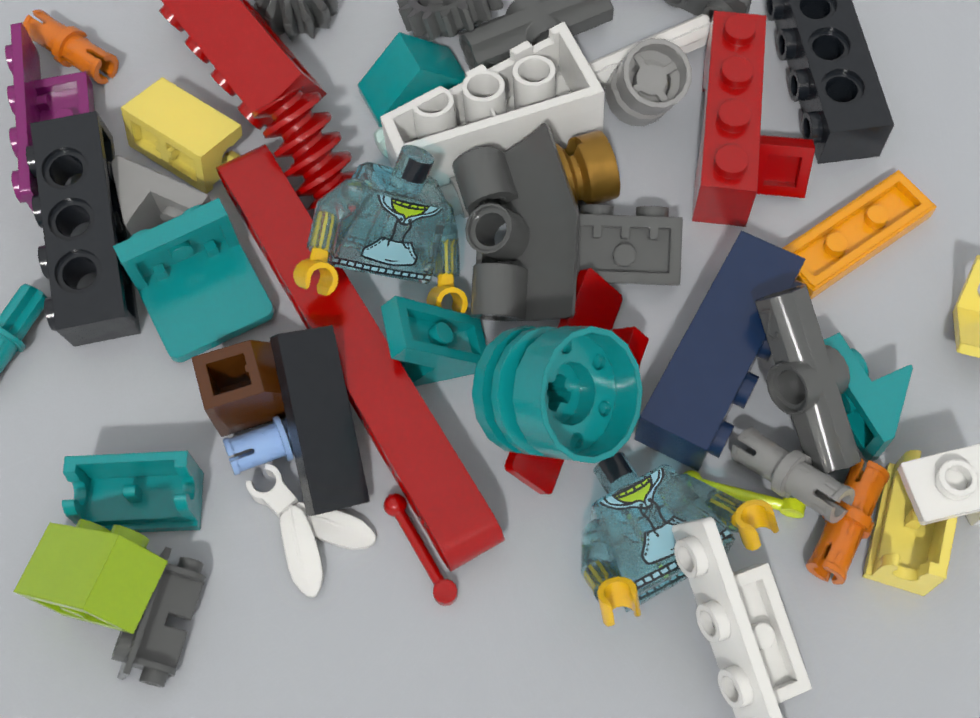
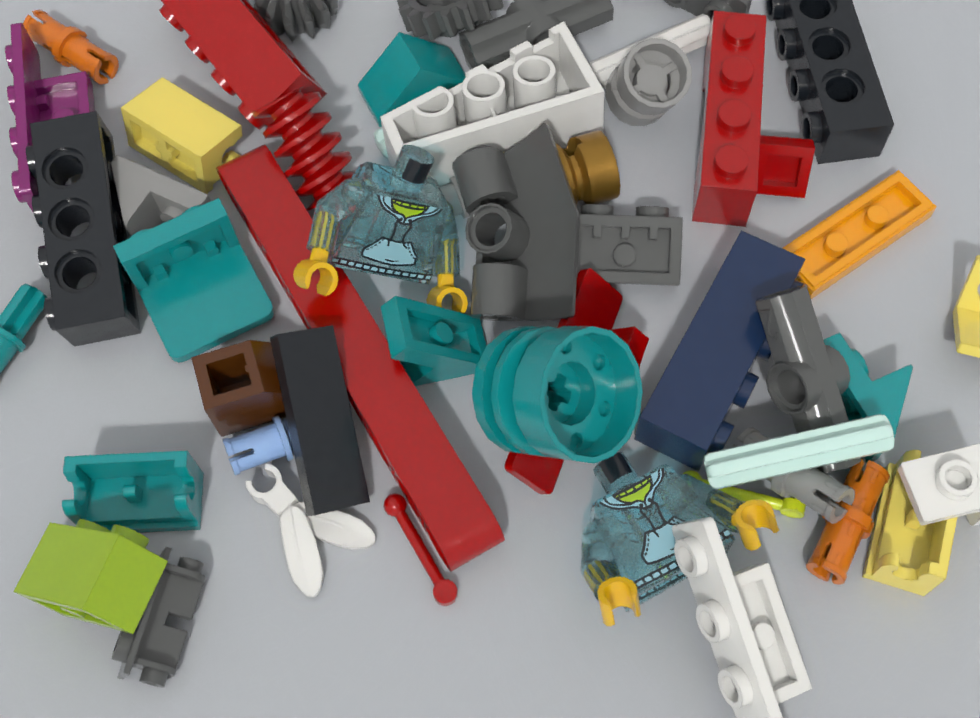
none -> light aqua axle [704,414,895,490]

